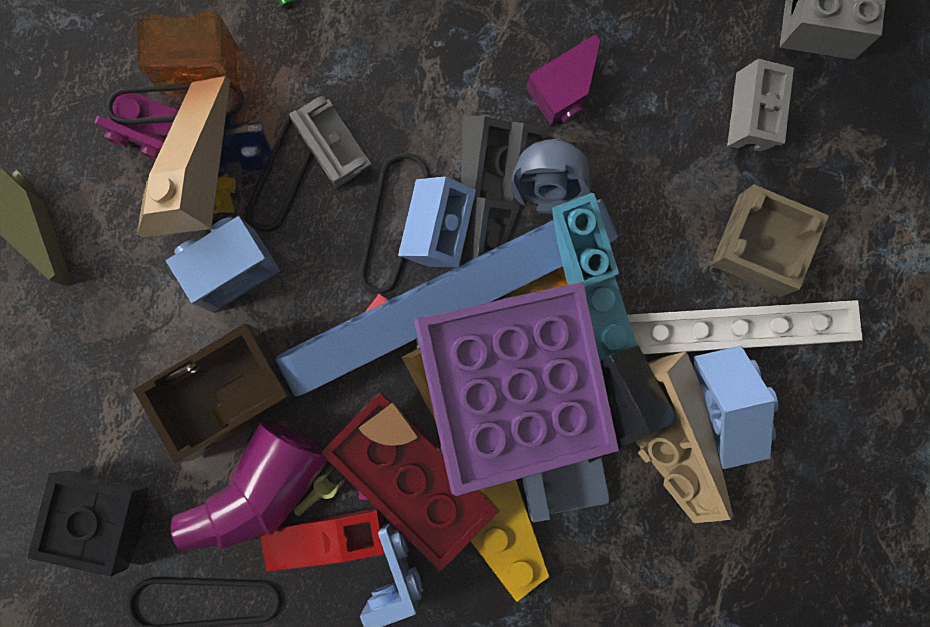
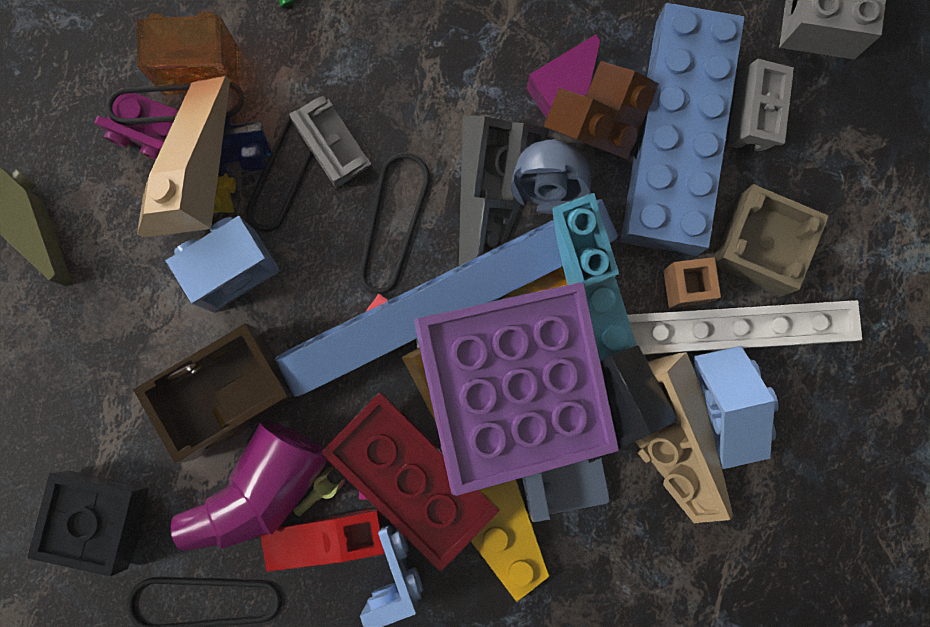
medium nougat tile [358,402,419,446] -> none
light blue brick [398,177,476,267] -> none
none -> reddish brown brick [544,61,659,160]
none -> medium blue brick [620,3,744,256]
none -> medium nougat brick [663,257,721,308]

